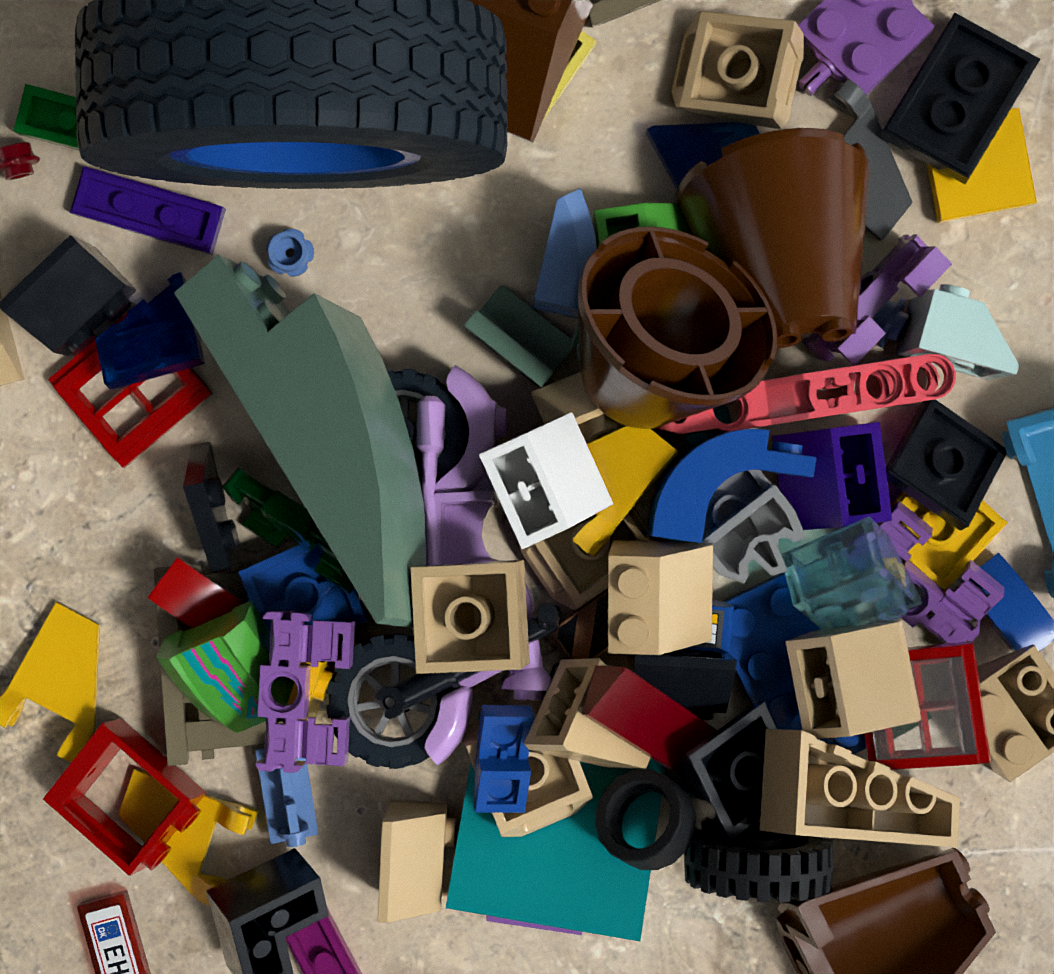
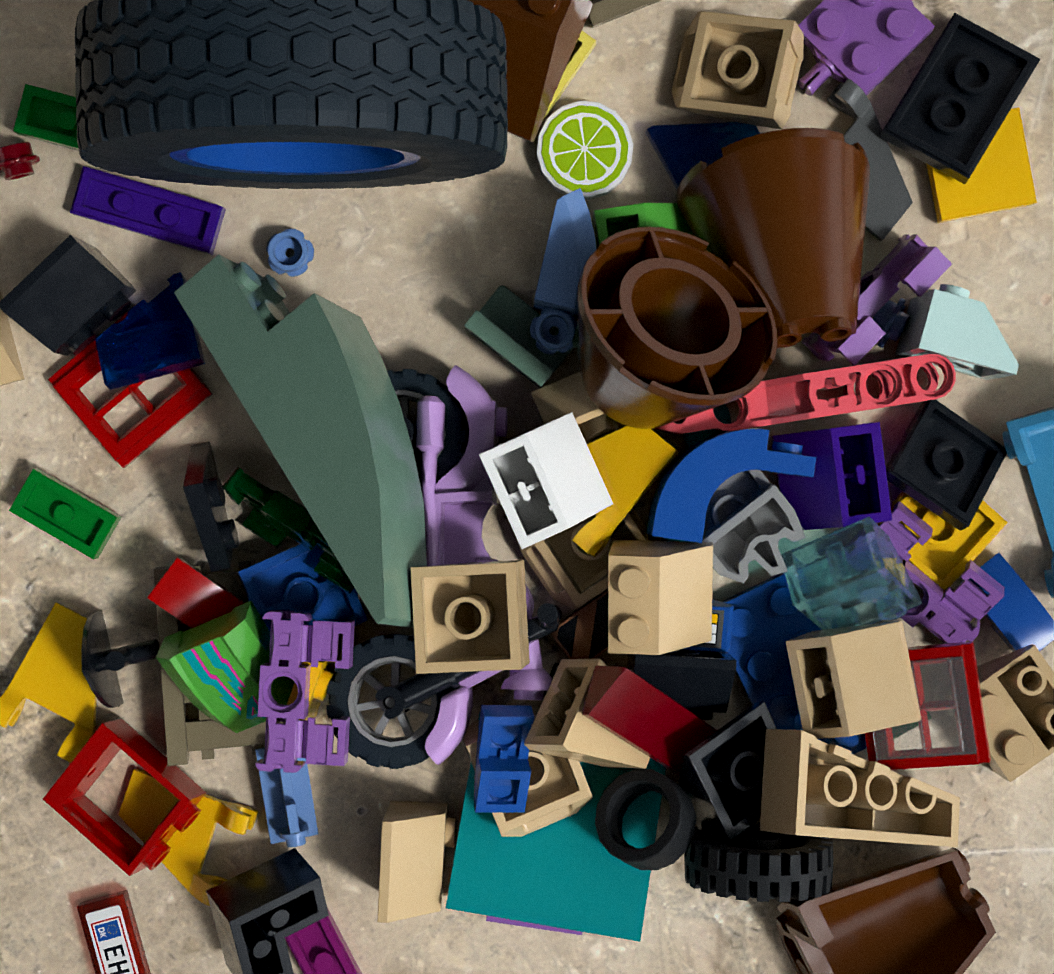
none -> green plate [9,469,122,559]
none -> black shield [82,610,159,708]
none -> medium blue plate [530,307,577,355]
none -> lime tile [537,101,633,200]

